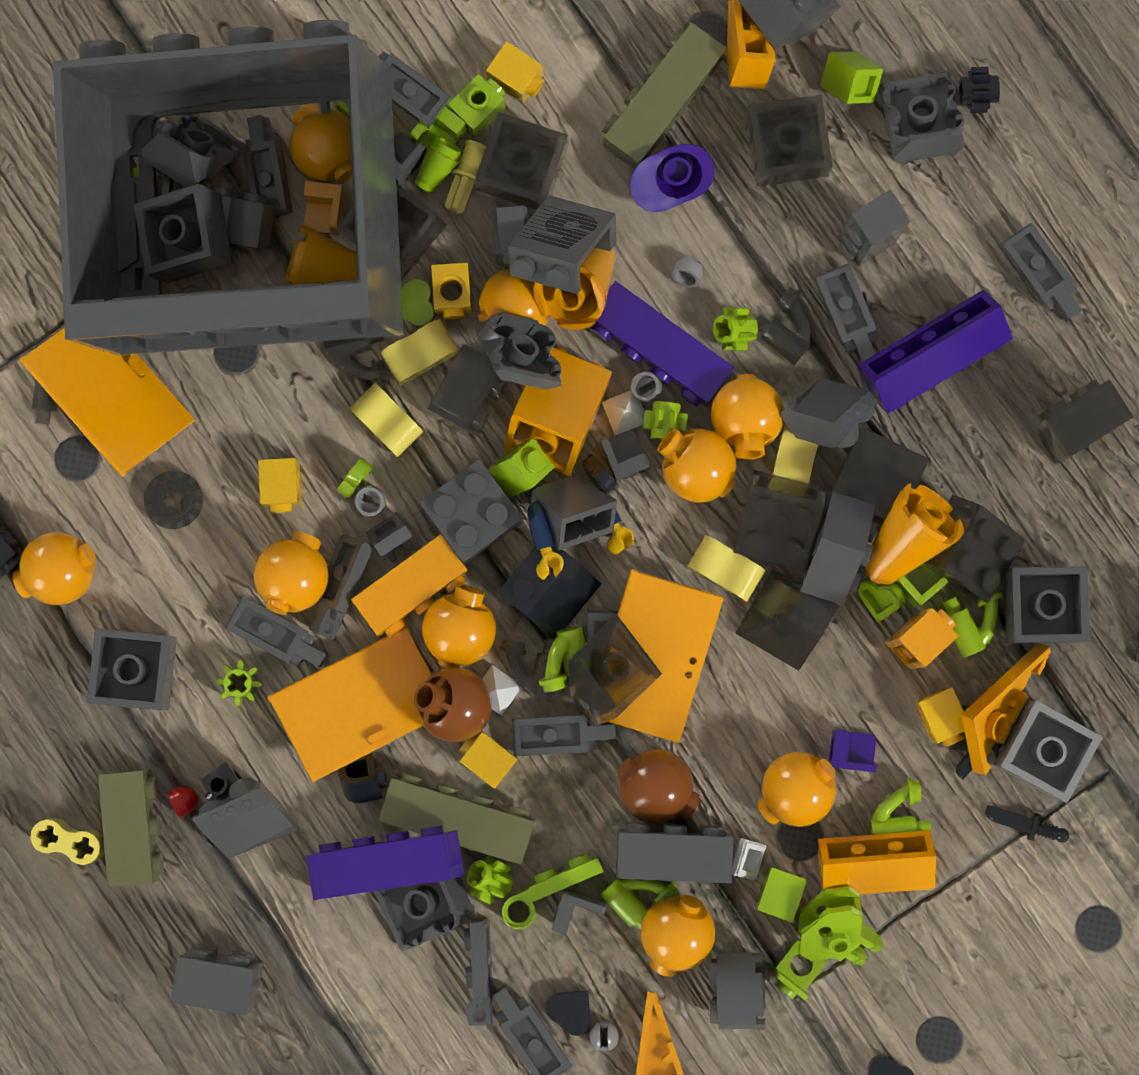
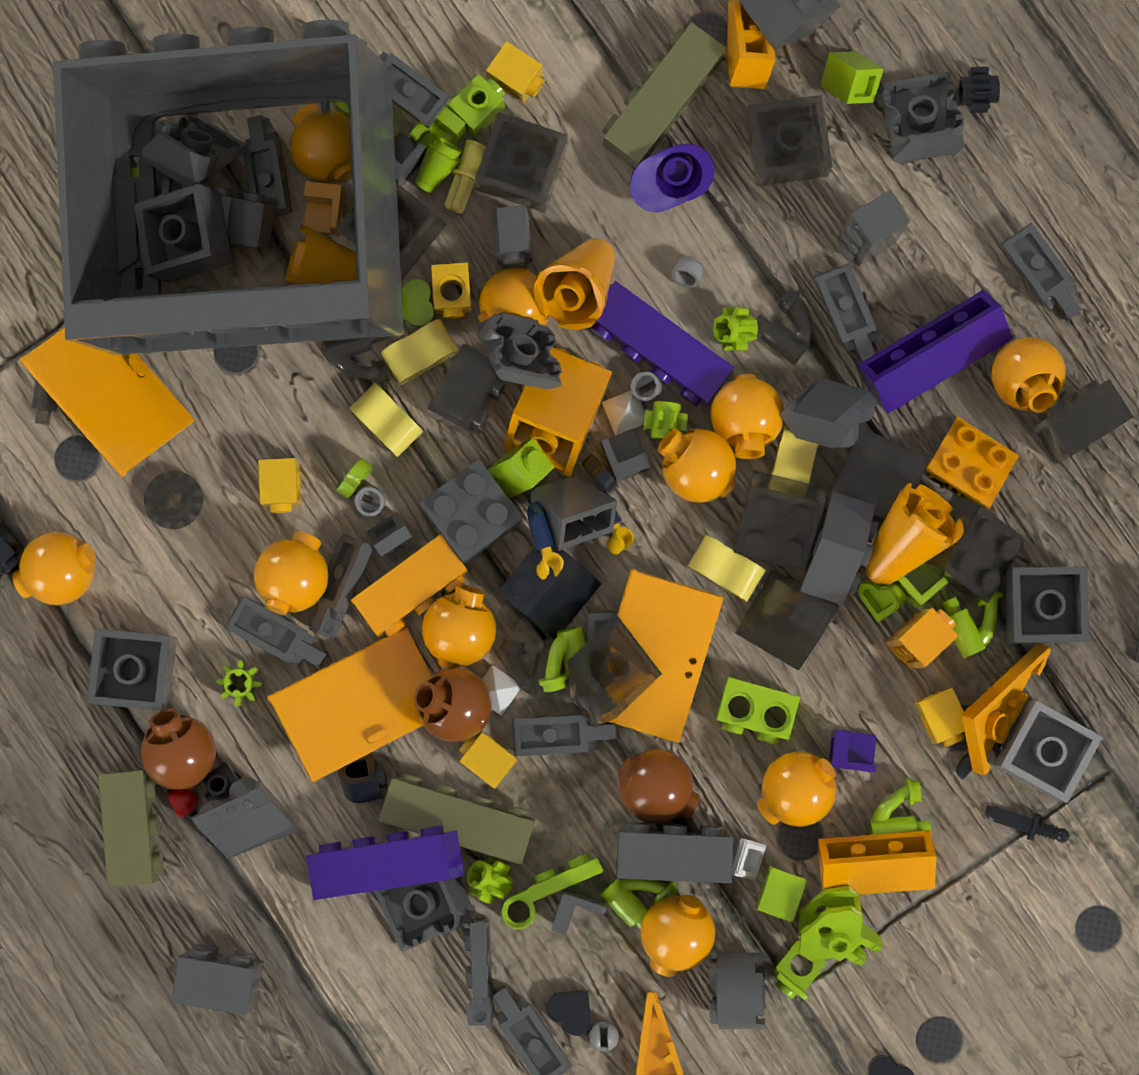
light yellow axle [30,818,105,865] -> none
dark grey panel [508,195,616,294] -> none
none -> dark orange brick [141,709,216,790]
none -> lime brick [715,677,801,745]
none -> light orange hinge [924,416,1019,510]
none -> light orange brick [991,337,1066,413]

